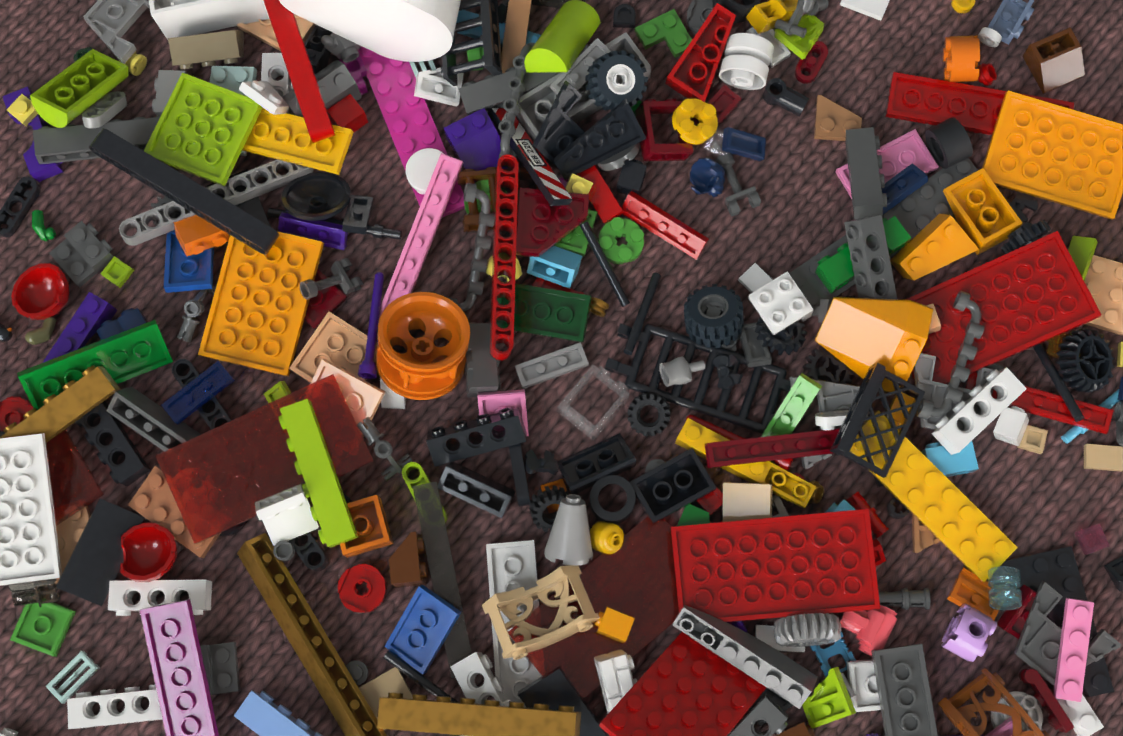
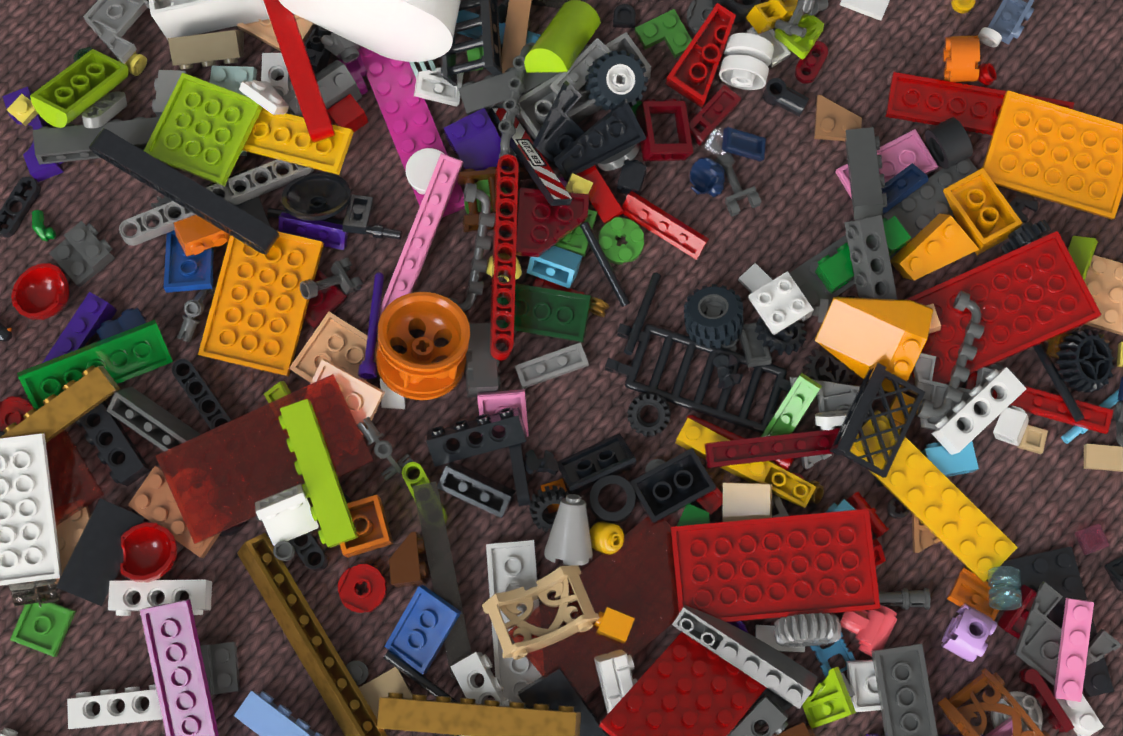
olive arm [25,317,57,345] -> none
light aqua tile [46,651,100,704] -> none
lime tile [100,256,134,288] -> none
clear blue plate [162,361,235,425] -> none
clear window [557,365,630,441] -> none
light grey piece [659,356,705,387] -> none
yellow plate [672,99,718,145] -> none
reddish brown slope [1022,27,1085,94] -> none

